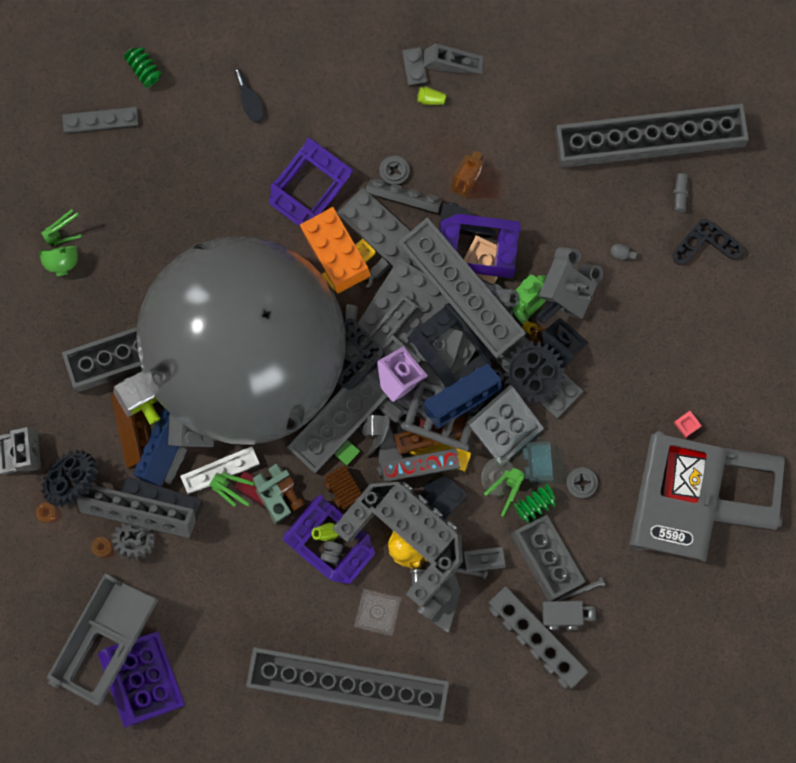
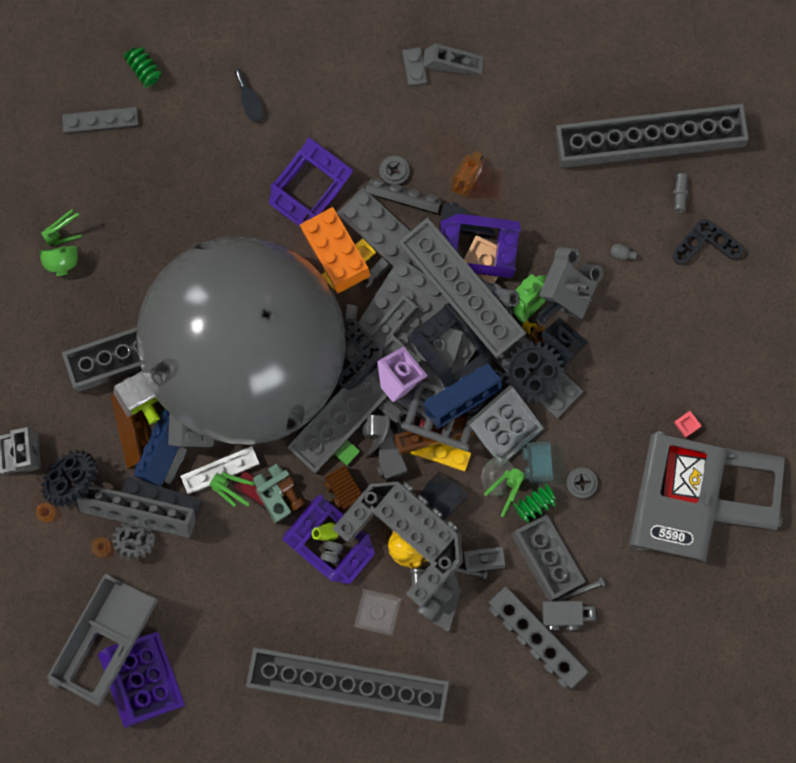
dark grey tile [380,449,460,483] -> none
lime cone [417,86,446,105] -> none

